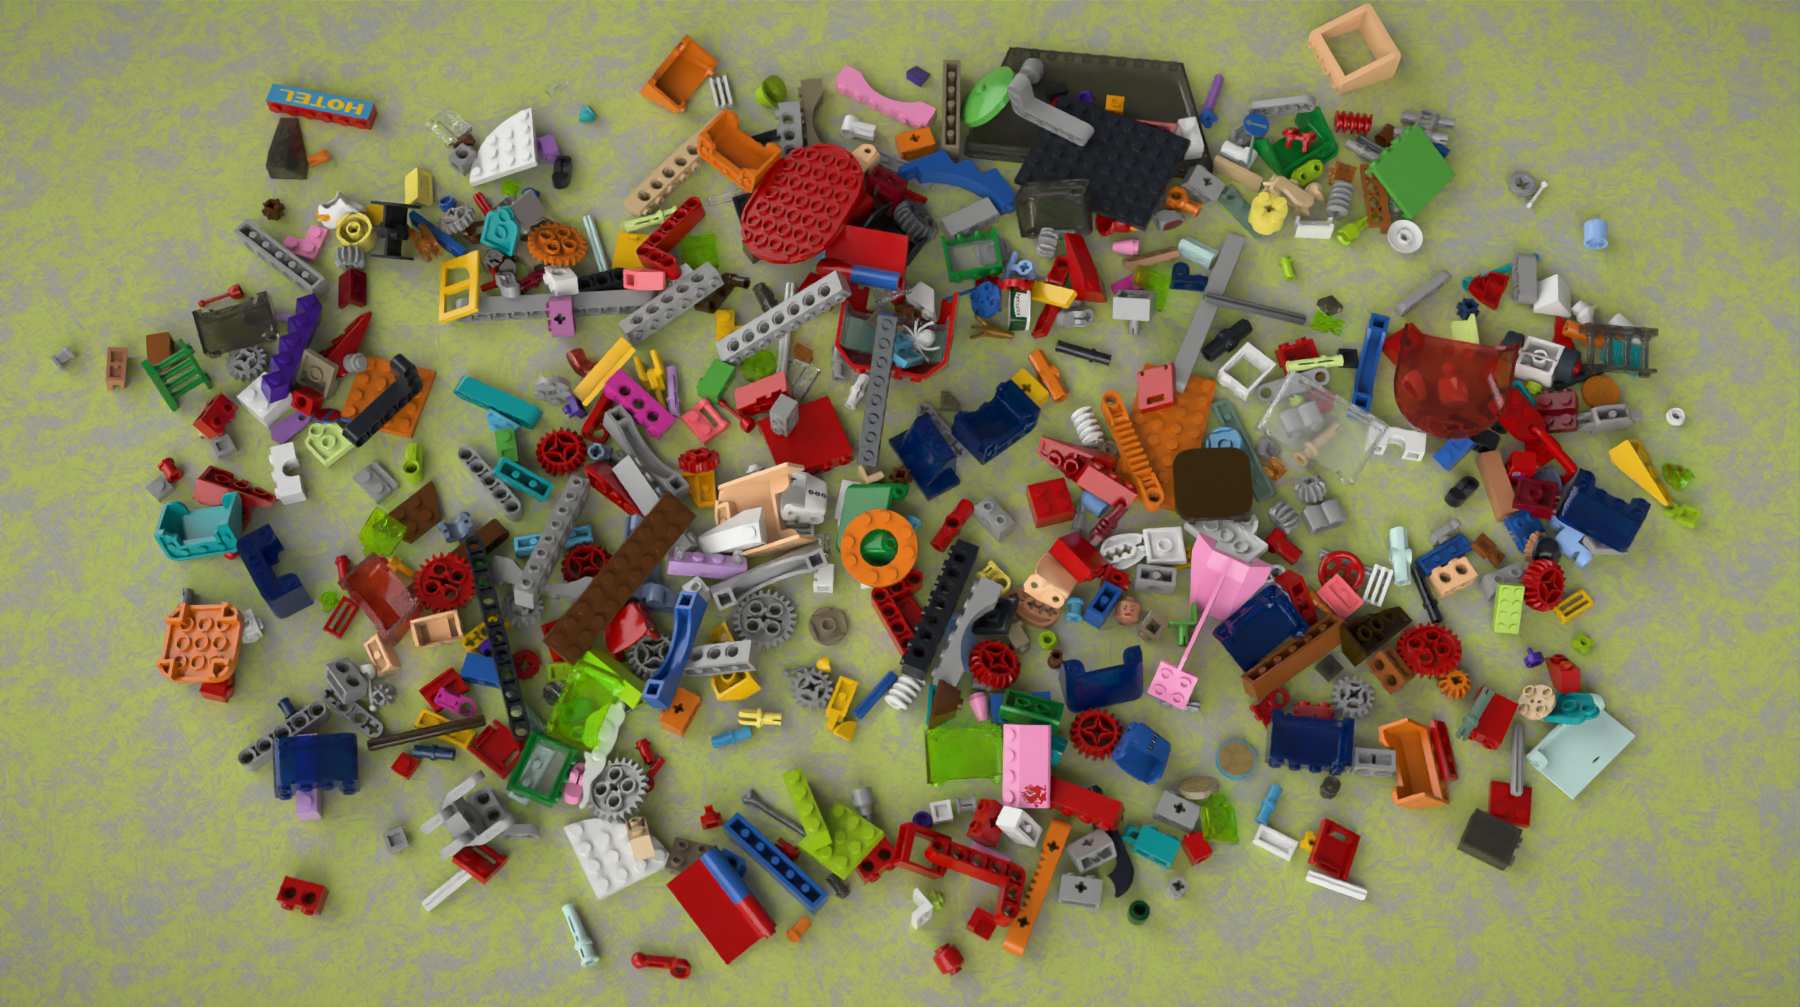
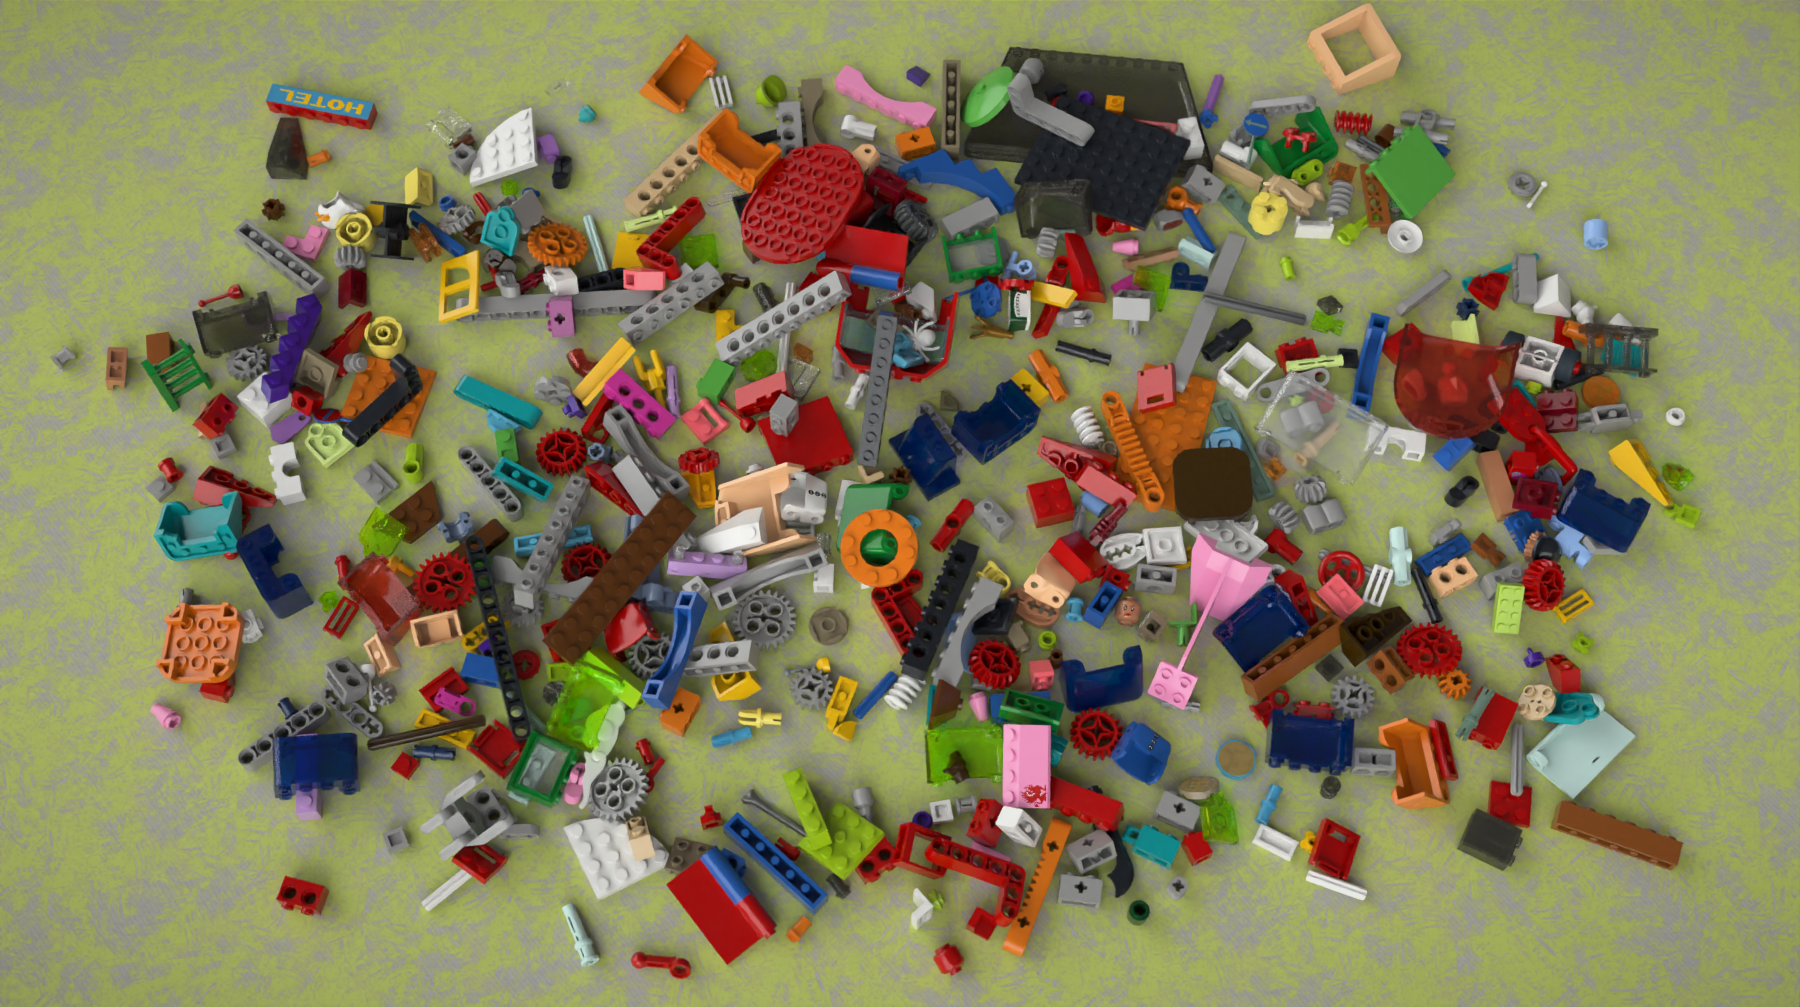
none -> bright pink cone [151,703,181,730]
none -> light yellow brick [364,316,406,360]
none -> dark brown animal [942,750,971,785]
none -> coral slope [1028,659,1054,692]
none -> blue axle [1182,208,1216,254]
none -> dark orange brick [1551,800,1683,871]

